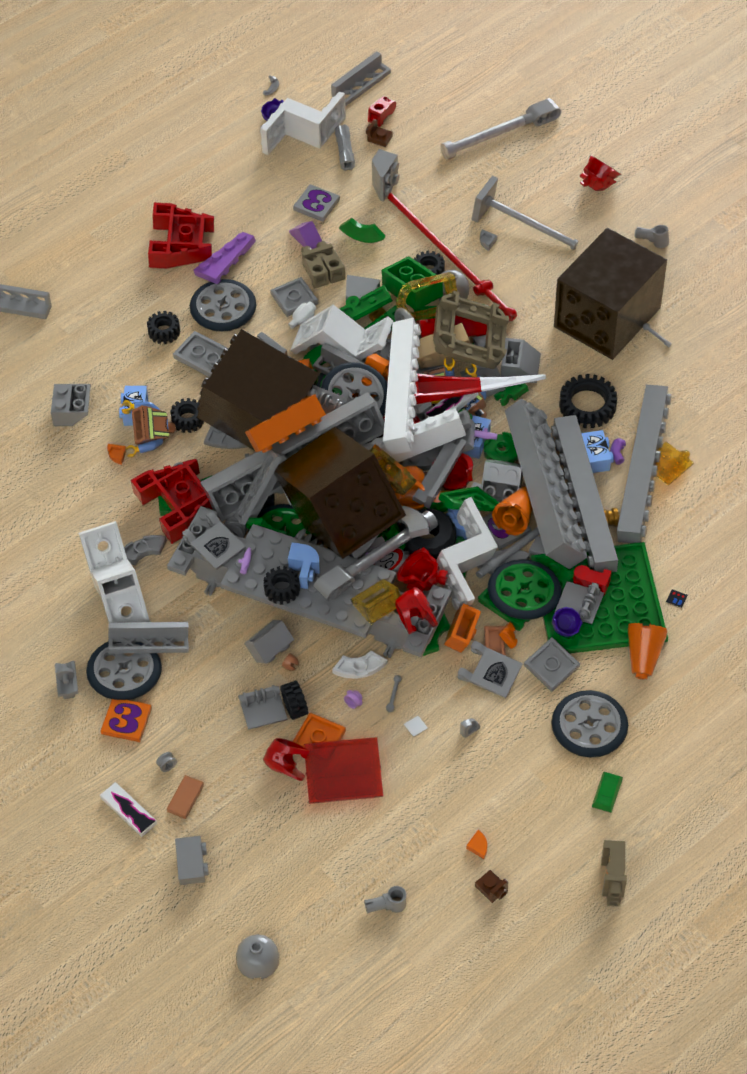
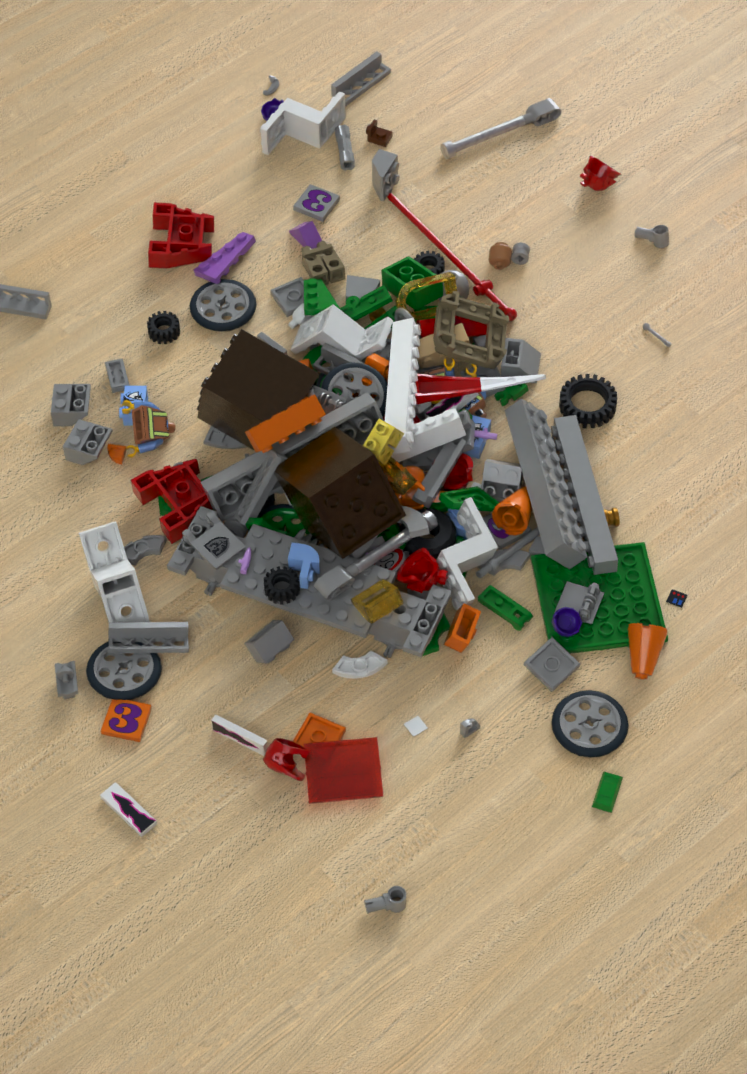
light grey bush [156,752,177,772] -> none
nougat tile [167,775,204,819] -> none
black tyre [170,398,204,433] -> none
light grey plate [173,331,228,377] -> none
light grey brick [175,836,209,885] -> none
light grey cylinder [236,934,279,979] -> none
light grey hinge [238,685,288,730] -> none
black tyre [280,680,309,720] -> none
nougat hinge [282,653,299,671] -> none
green tile [339,218,386,243] -> none
lavender plate [344,690,363,709] -> none
red leg [368,96,396,127] -> none
light grey hinge [386,675,401,712] -> none
red helmet [395,587,438,634] -> none
light grey flag [457,641,523,698] -> none
orange tile [466,830,487,859] -> none
light grey tile [471,176,578,250] -> none
reddish brown bracket [475,870,508,903] -> none
light grey tile [480,229,497,251] -> none
green plate [484,432,518,463] -> none
nougat tile [484,626,505,655] -> none
wedge [488,559,561,620] -> none
orange tile [498,622,517,649] -> none
dark brown container [554,228,667,360] -> none
red leg [573,565,612,596] -> none
light blue brick [581,430,614,473] -> none
dark tan hips [601,840,627,906] -> none
medium lavender arm [609,438,626,465] -> none
light grey brick [617,384,672,544] -> none
clear yellow hinge [655,442,694,486] -> none
none -> light grey slope [63,419,113,465]
none -> light grey plate [105,359,129,393]
none -> white tile [211,715,268,756]
none -> green wing [304,278,340,316]
none -> light yellow hips [363,419,404,465]
none -> medium nougat head [488,242,512,270]
none -> light grey wheel [511,242,530,265]

